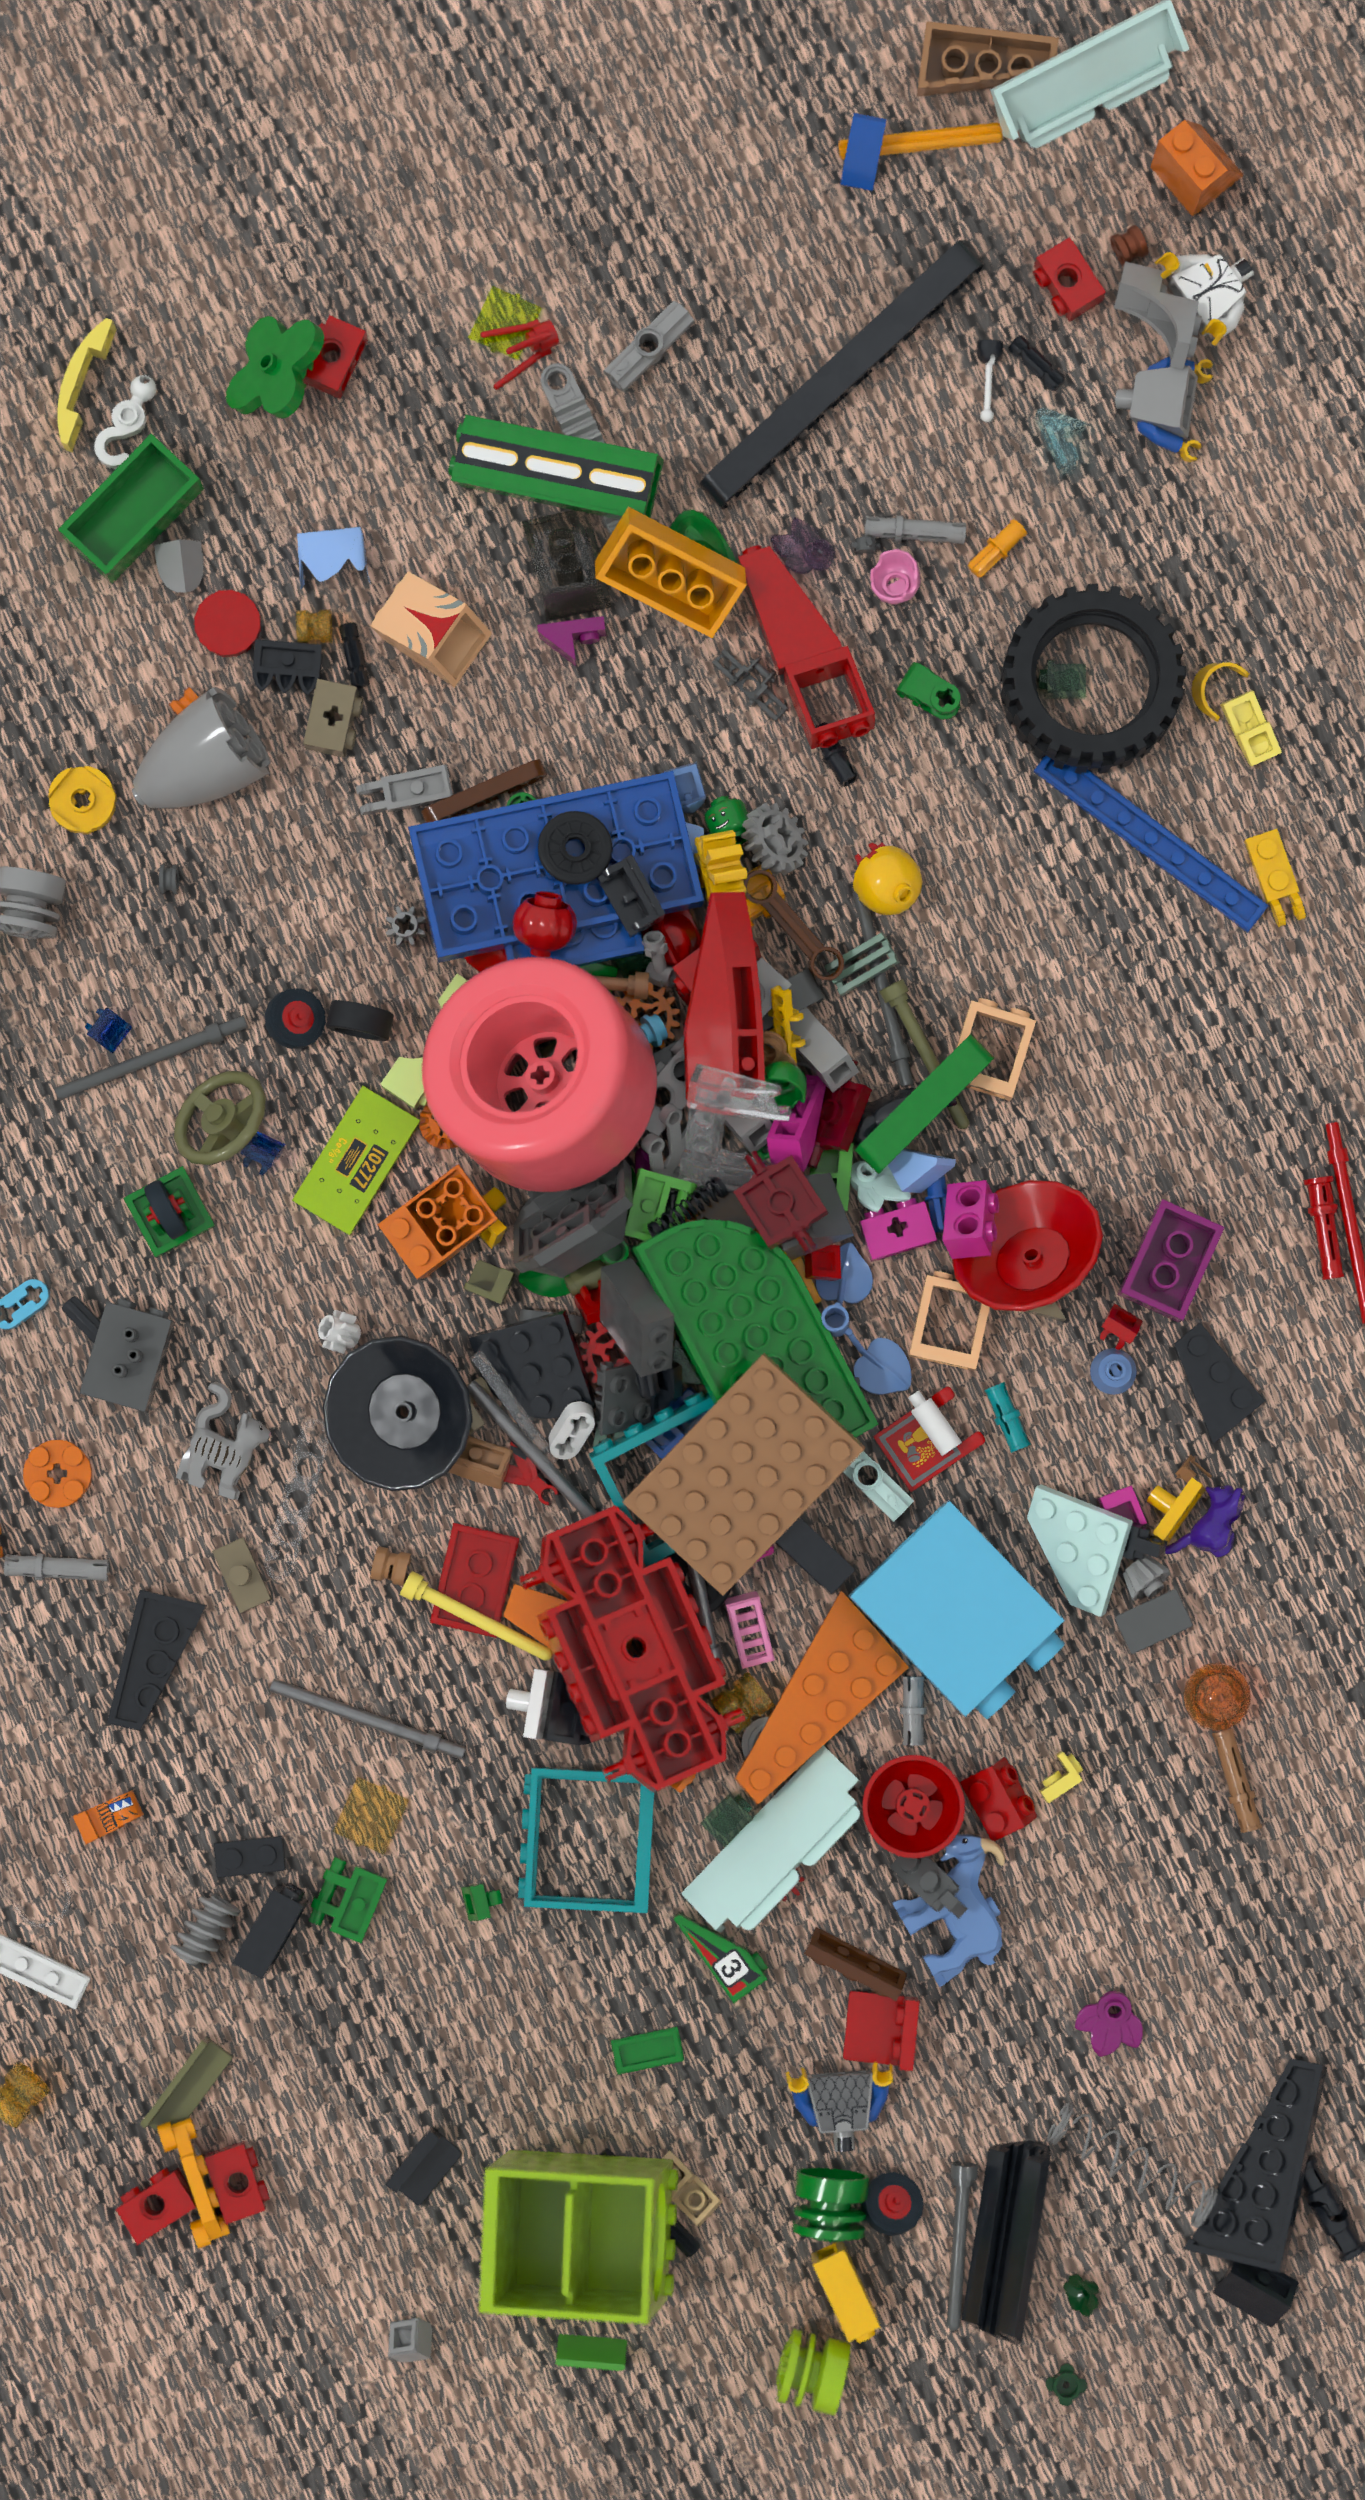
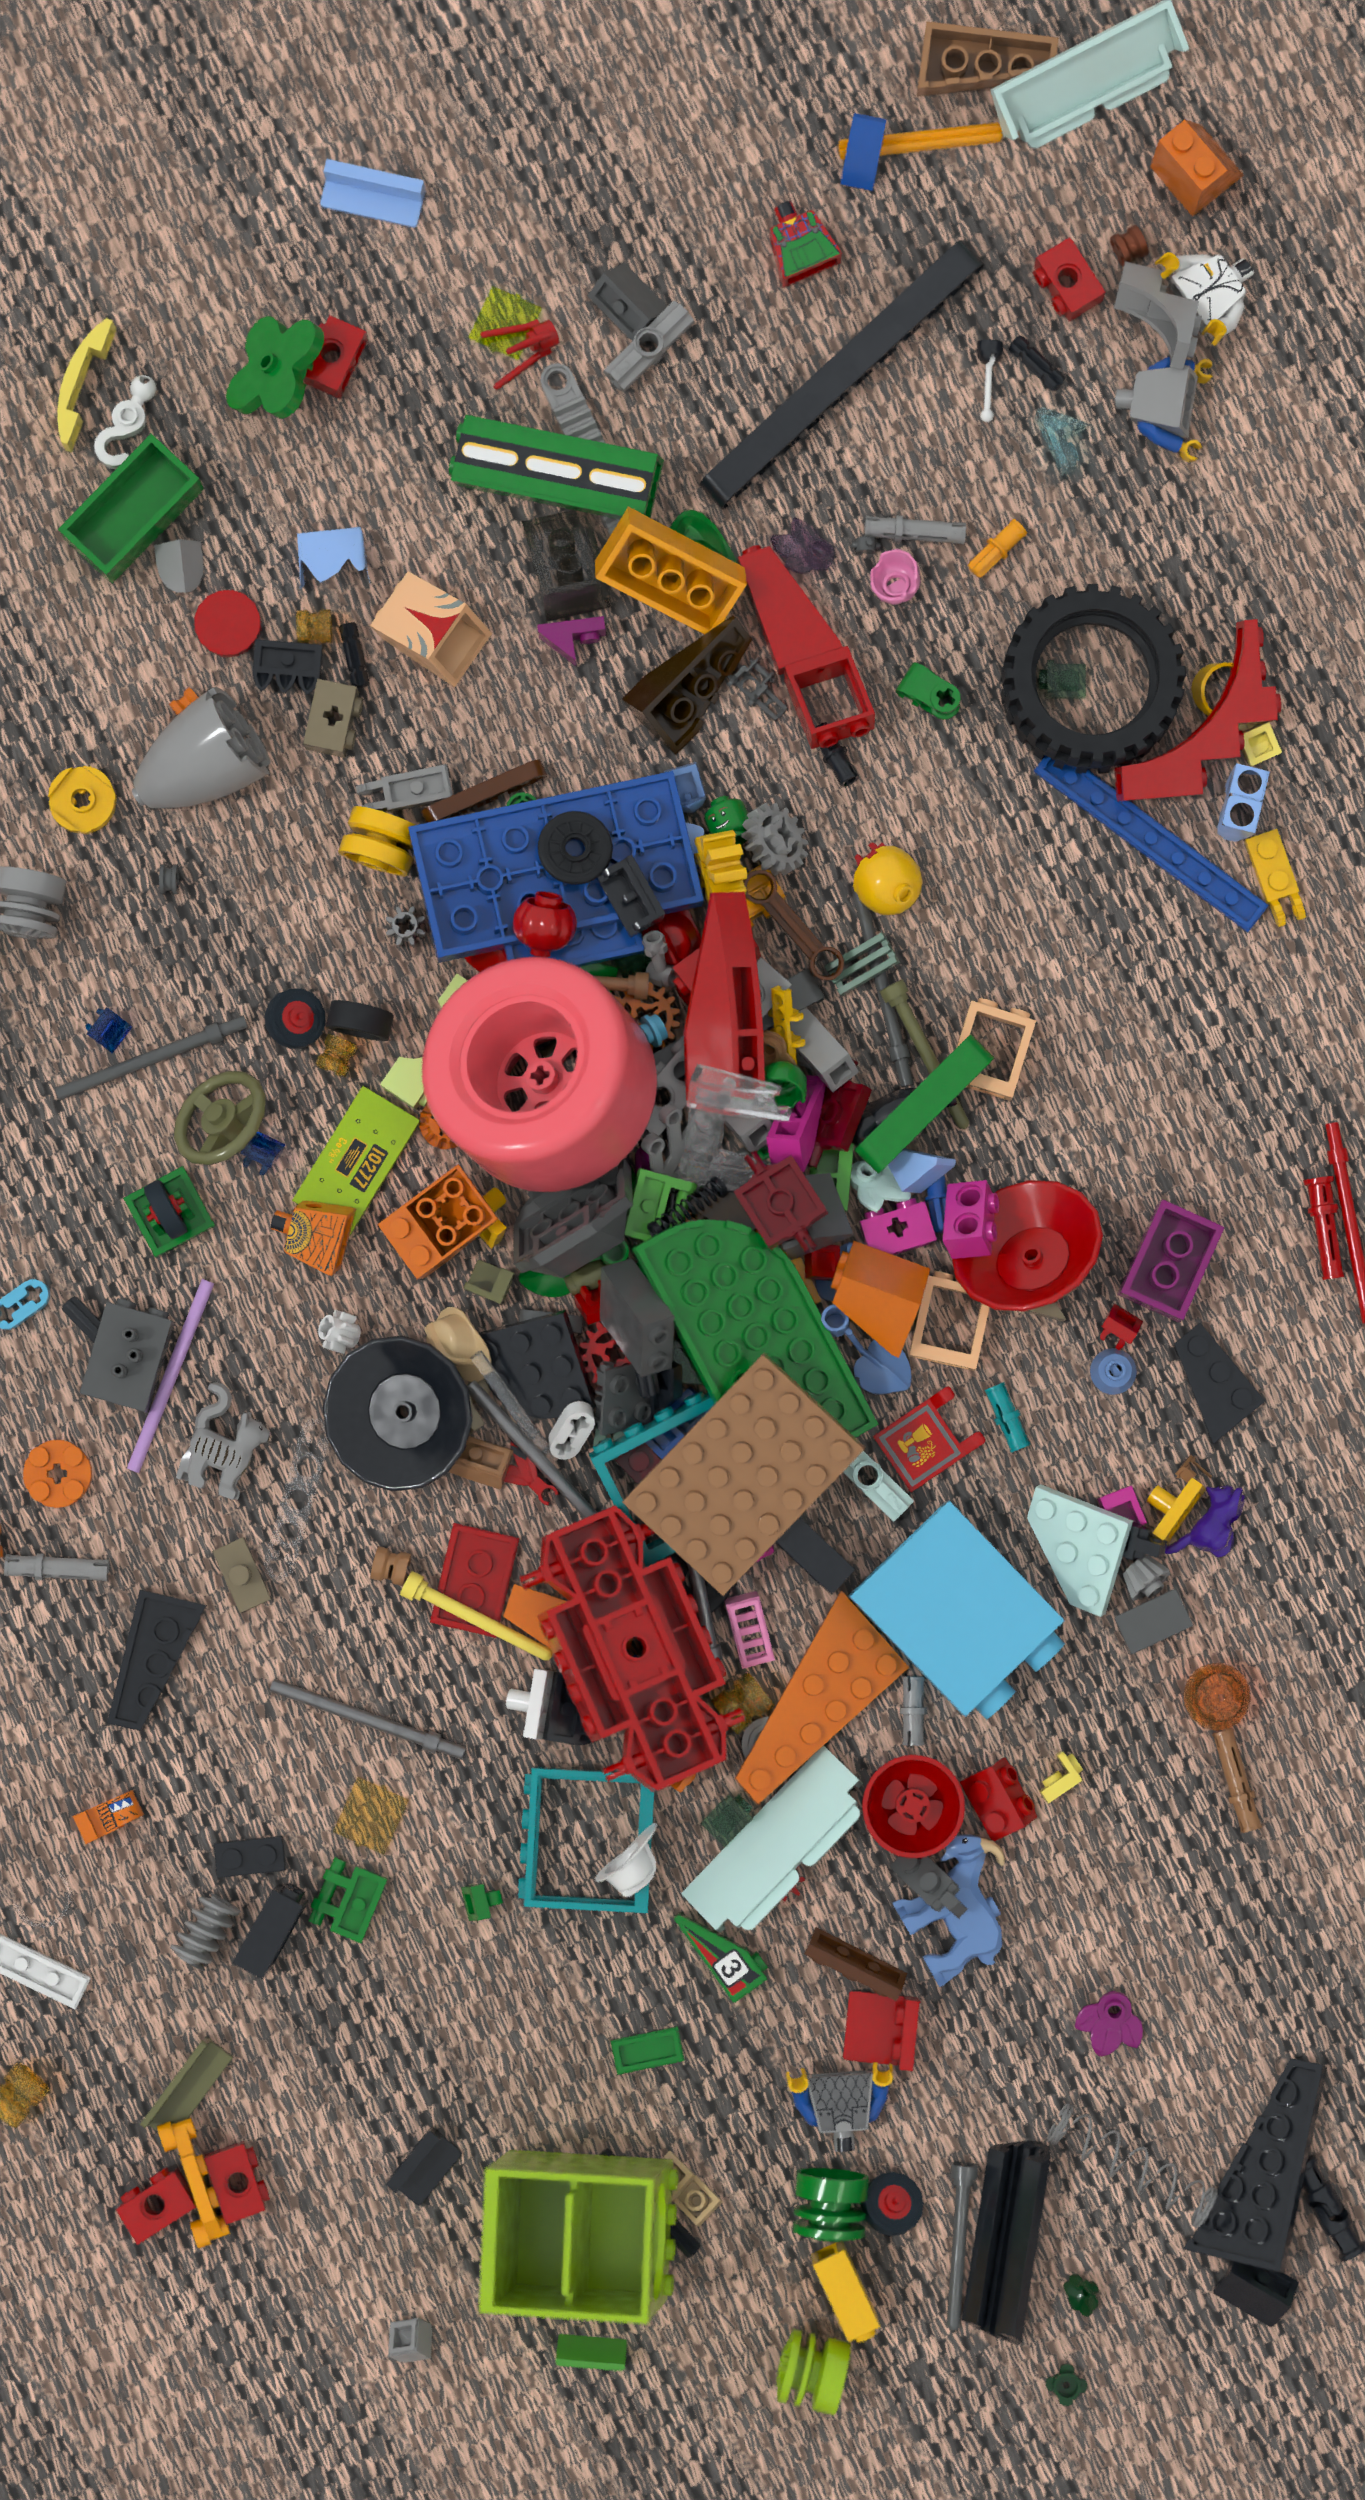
white cylinder [908,1390,962,1456] -> none
none -> lavender piece [127,1279,214,1473]
none -> orange torso [271,1201,356,1276]
none -> clear yellow wheel [315,1034,359,1078]
none -> light blue panel [320,159,426,228]
none -> yellow wheel [338,806,415,876]
none -> tan piece [425,1307,491,1382]
none -> dark grey panel [587,263,668,341]
none -> white piece [595,1823,657,1897]
none -> dark red plate [615,1443,661,1485]
none -> dark brown wedge [622,615,752,755]
none -> torso [769,201,842,288]
none -> orange slope [830,1241,930,1358]
none -> red arch [1114,619,1282,802]
none -> light blue piece [1217,763,1270,842]

